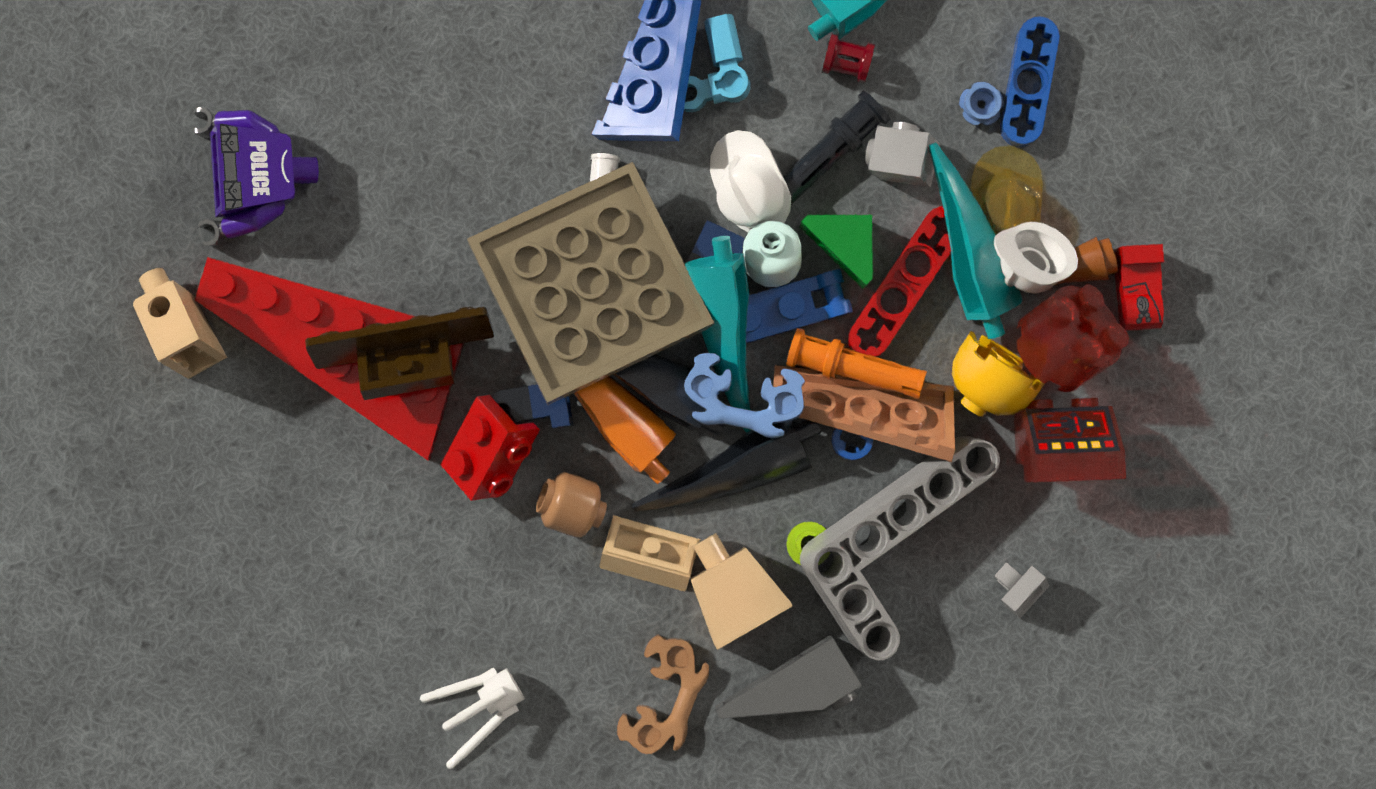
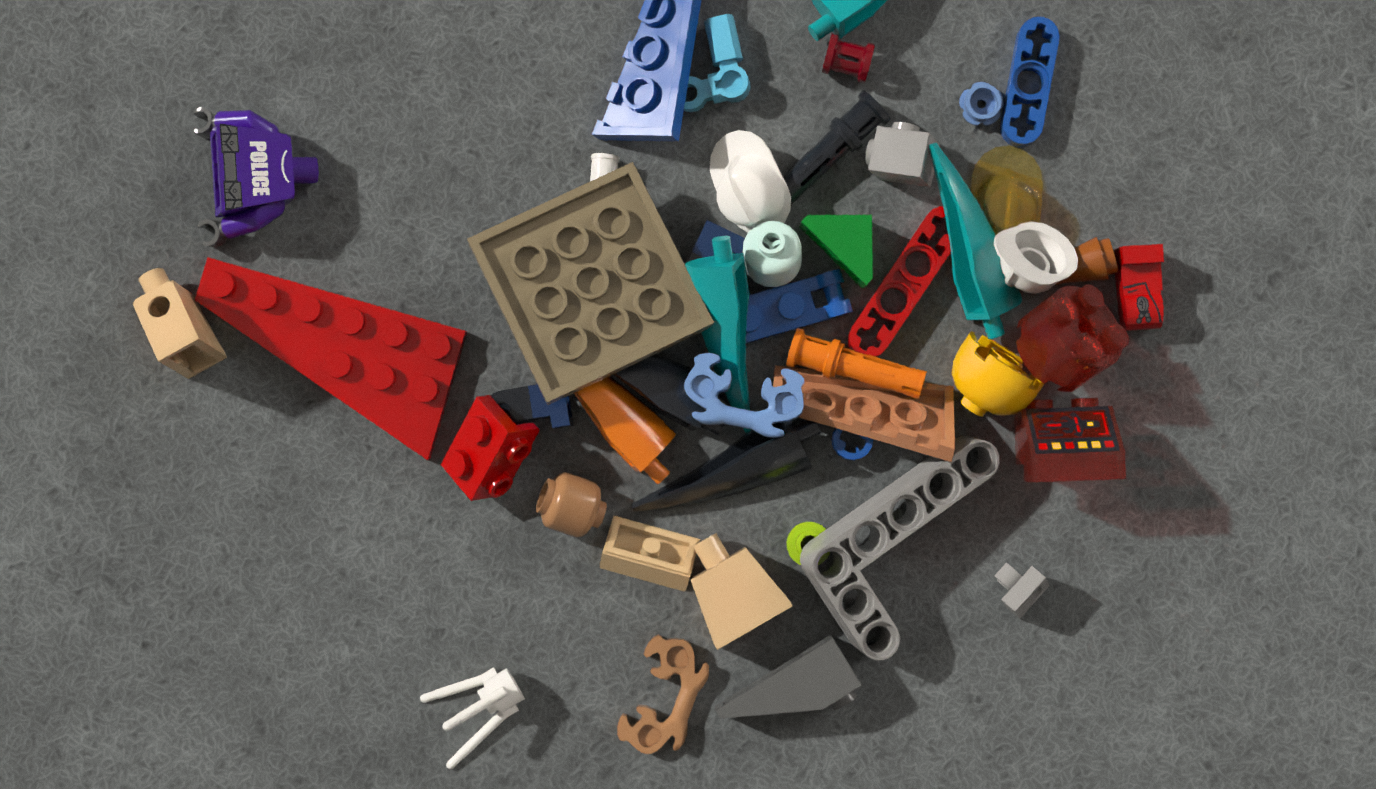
dark brown bracket [305,307,494,400] -> none

